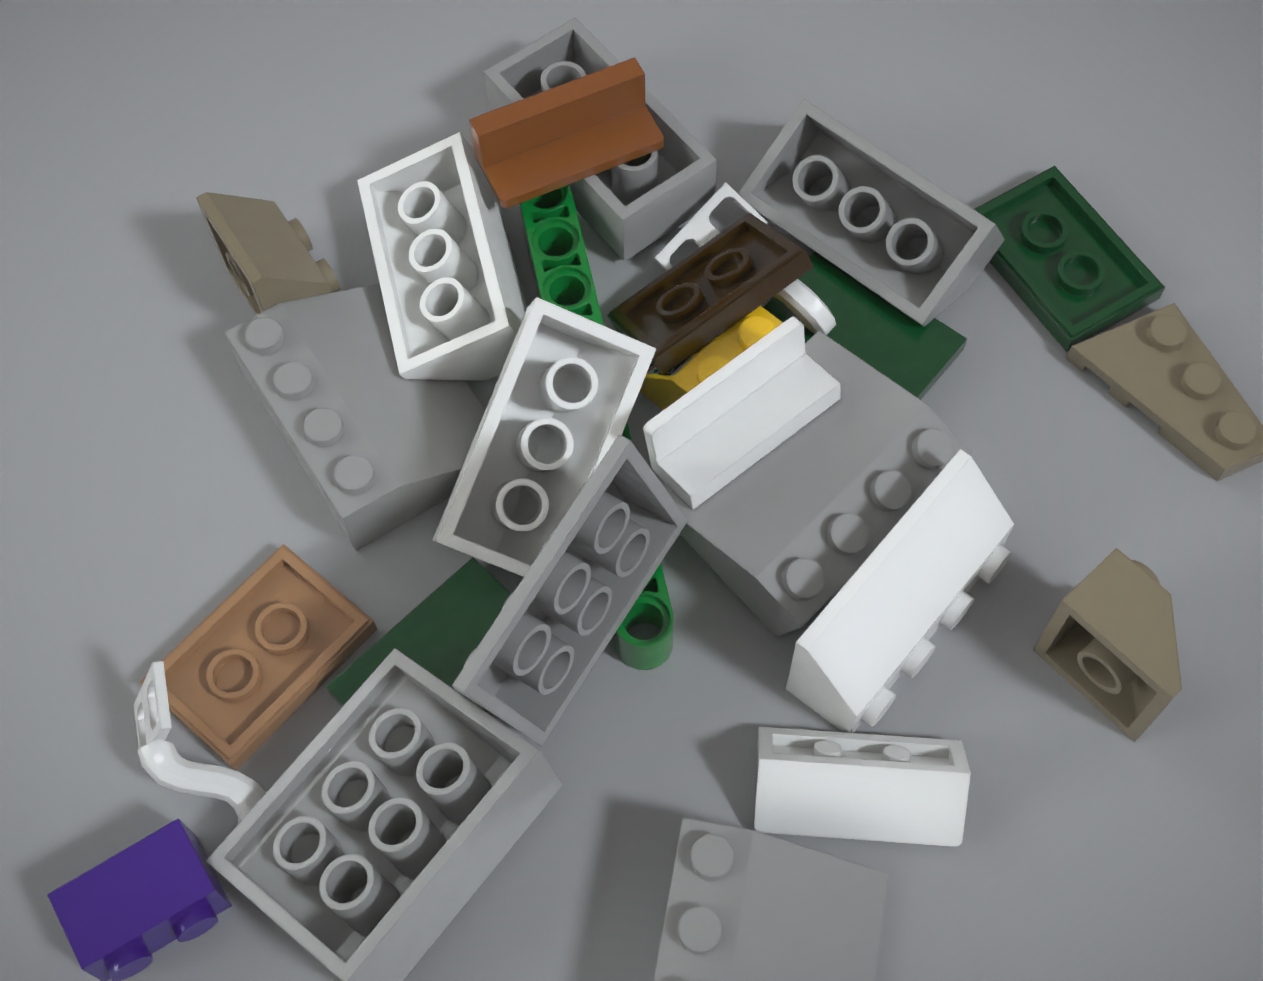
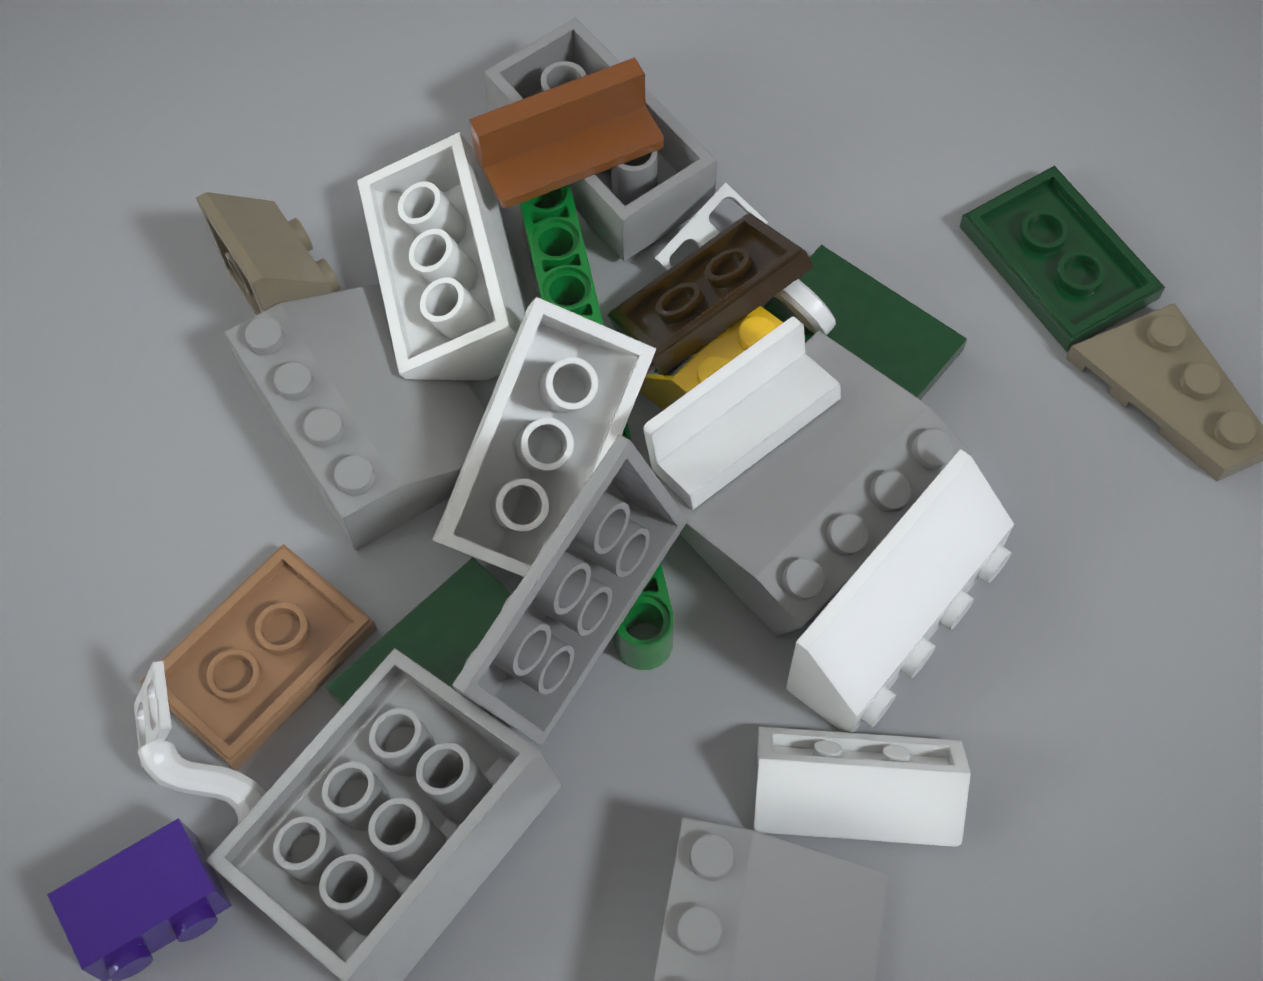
light grey slope [738,99,1005,327] -> none
dark tan slope [1033,548,1182,742] -> none

